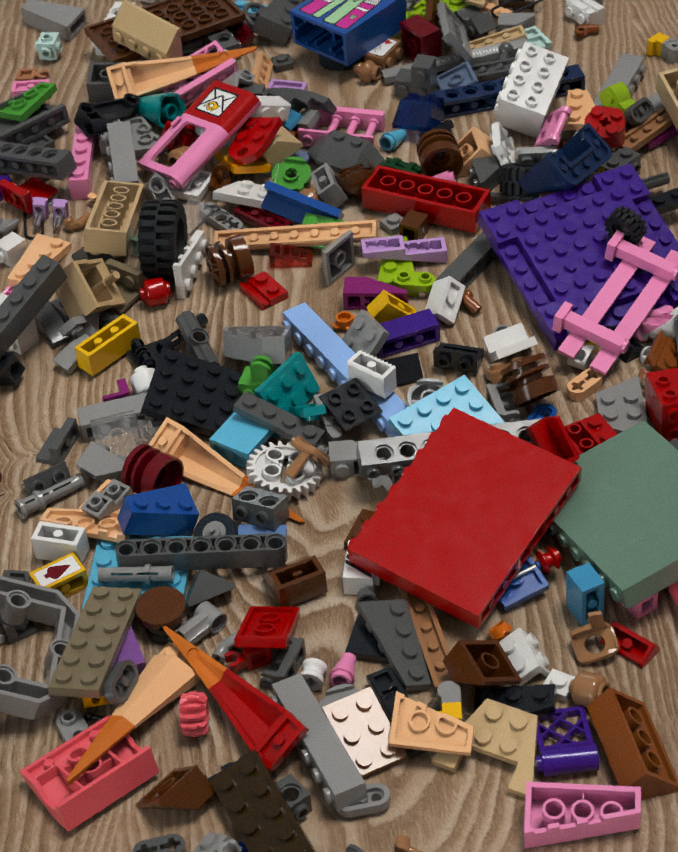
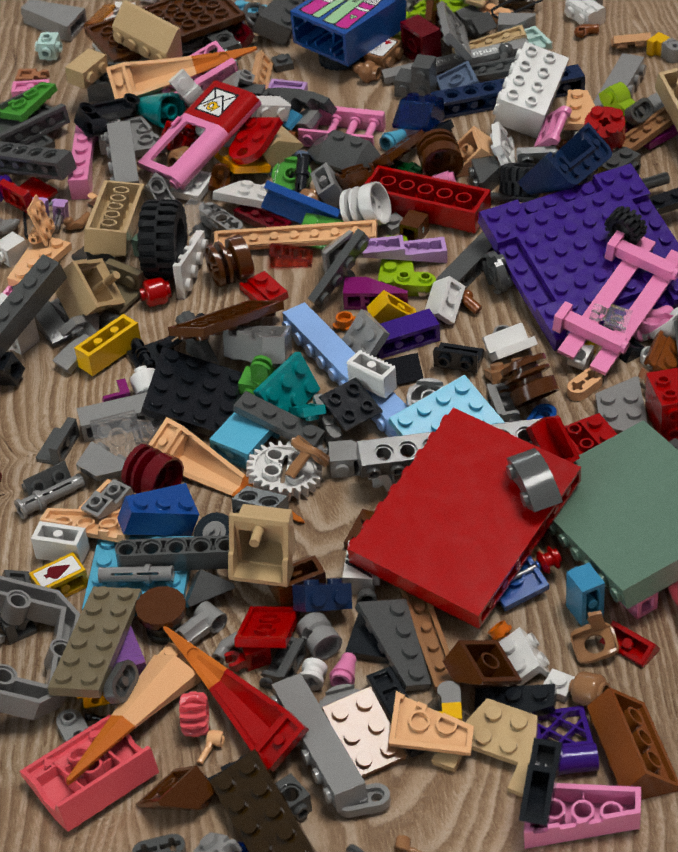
none -> light nougat hinge [26,195,55,246]
none -> tan brick [65,48,108,89]
none -> clear orange piece [83,3,116,27]
none -> white brick [168,69,204,107]
none -> reddish brown plate [168,300,284,341]
none -> dark grey wheel [192,215,218,241]
none -> light nougat hand [197,730,225,765]
none -> tan piece [228,504,296,587]
none -> dark blue brick [292,578,352,612]
none -> black pin [294,153,310,193]
none -> light grey wheel [296,611,342,660]
none -> dark grey plate [308,229,370,308]
none -> white wheel [339,181,392,226]
none -> reddish brown plate [372,129,424,168]
none -> dark grey plate [482,251,513,295]
none -> dark grey brick [506,448,563,512]
none -> black slope [519,738,564,826]
none -> clear plate [589,303,633,333]
none -> light nougat plate [611,32,651,50]

